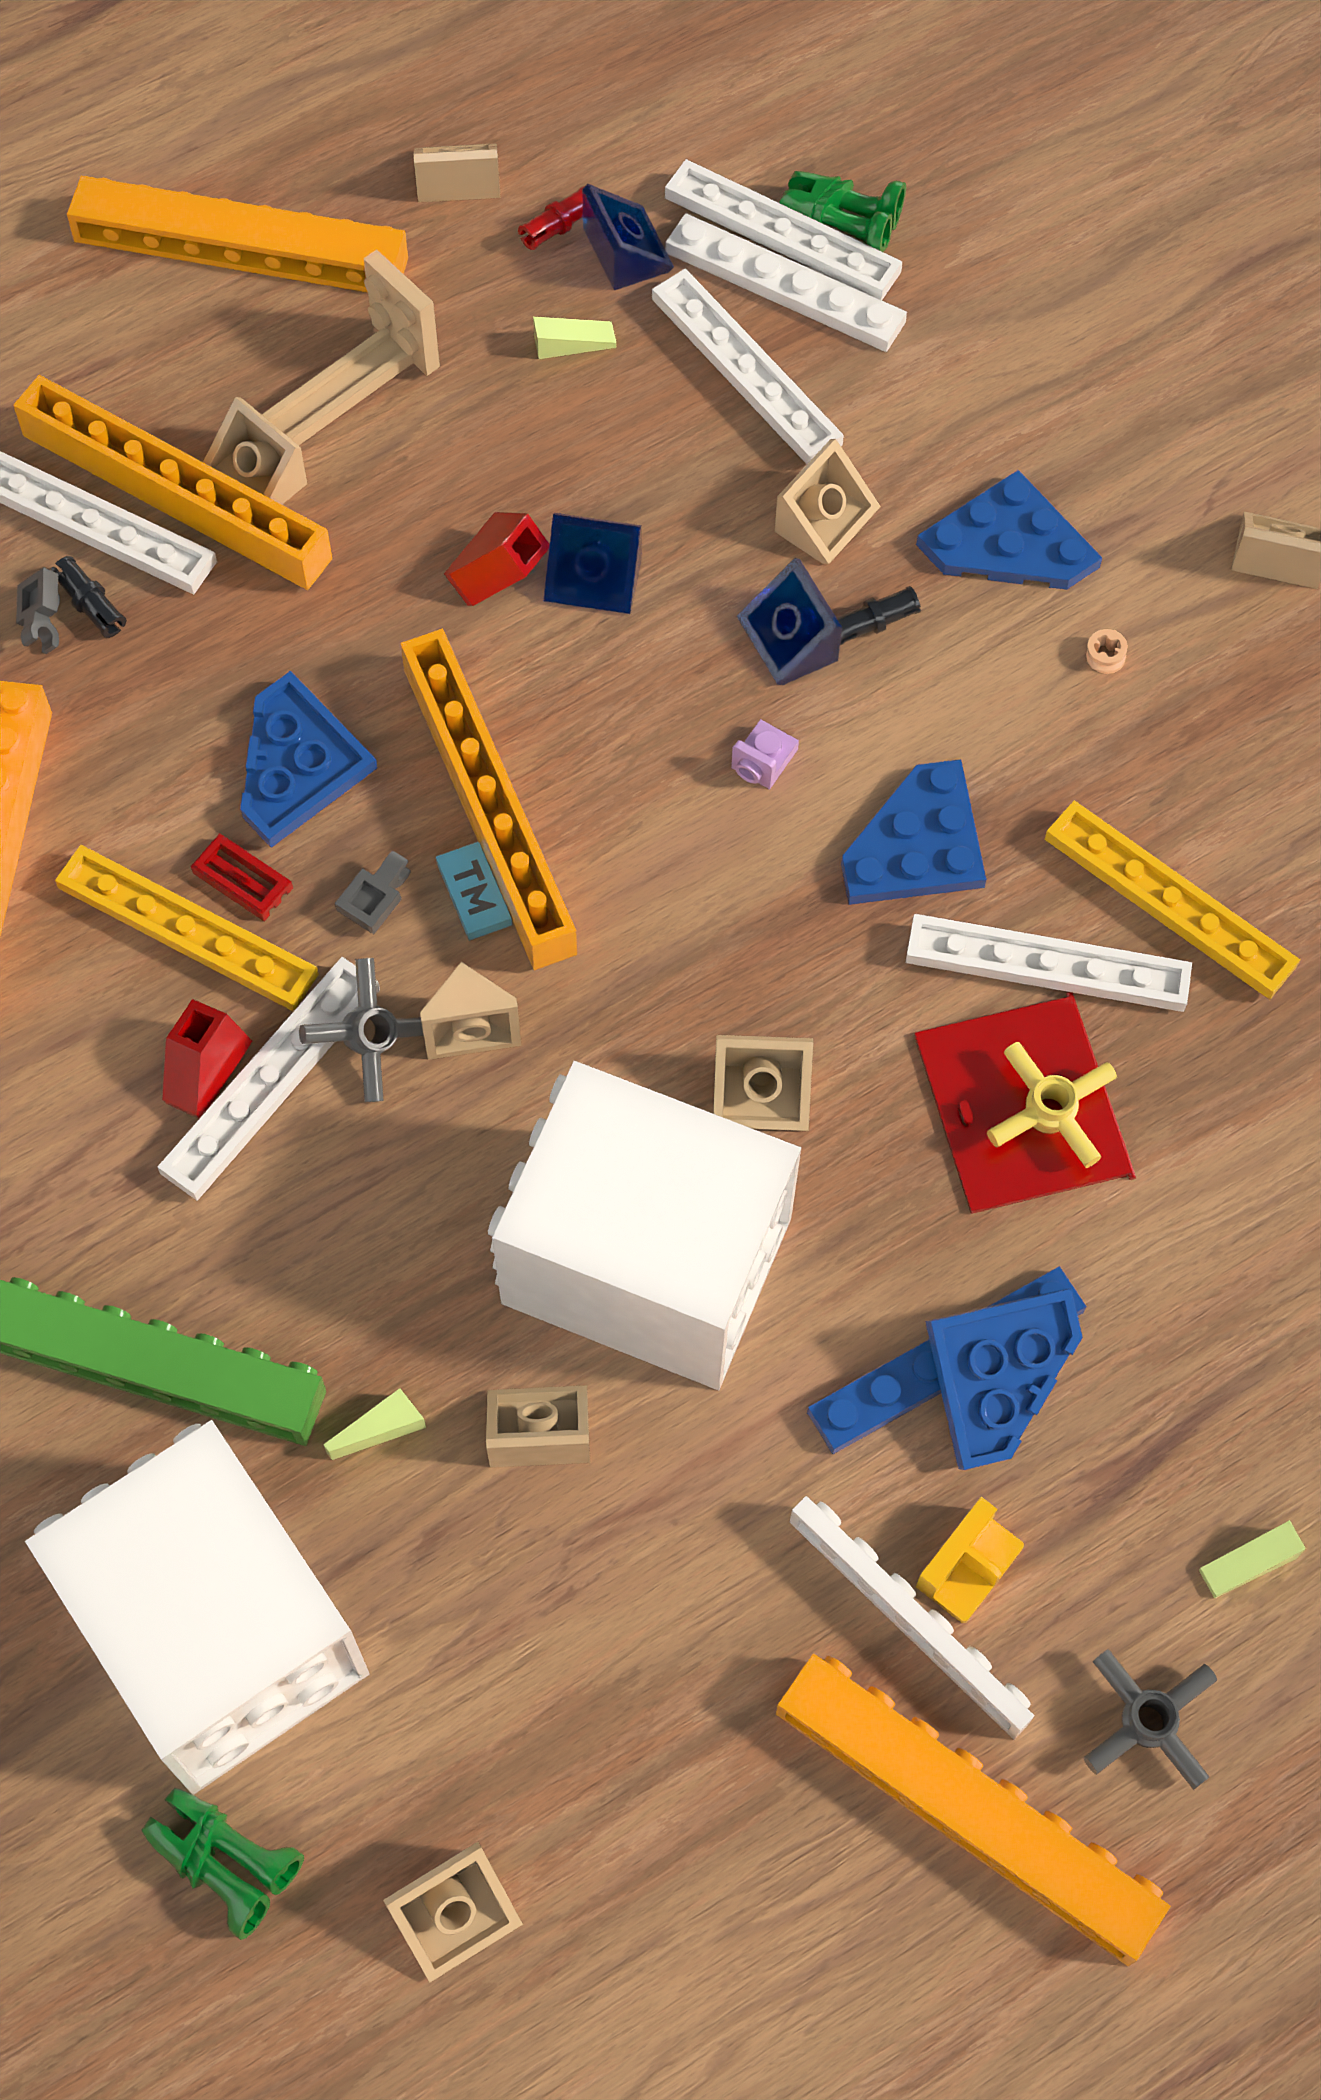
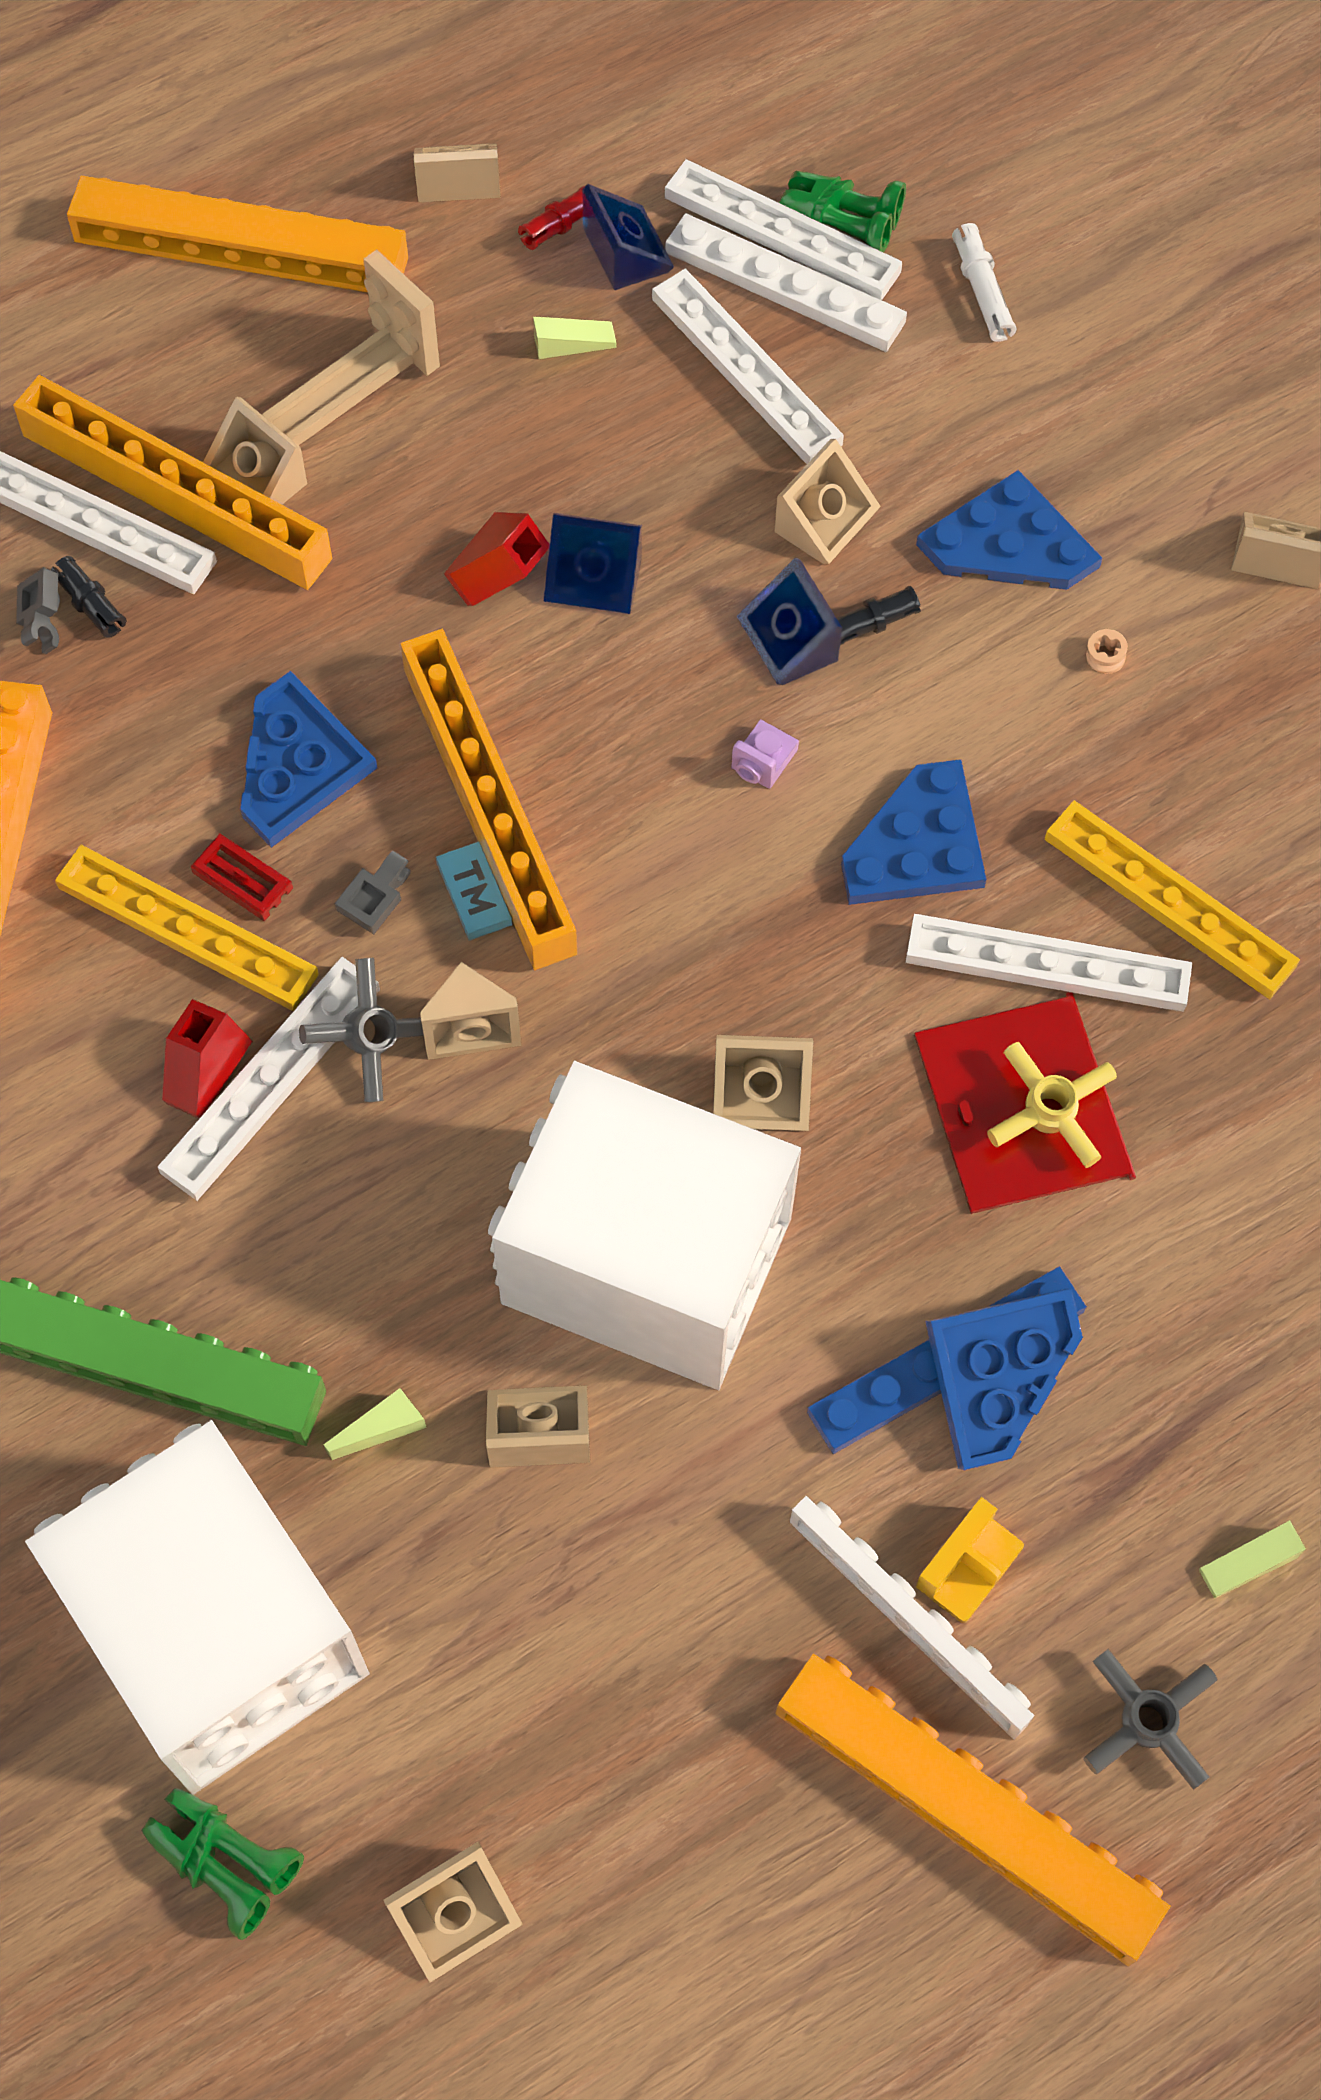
none -> white pin [952,223,1017,342]

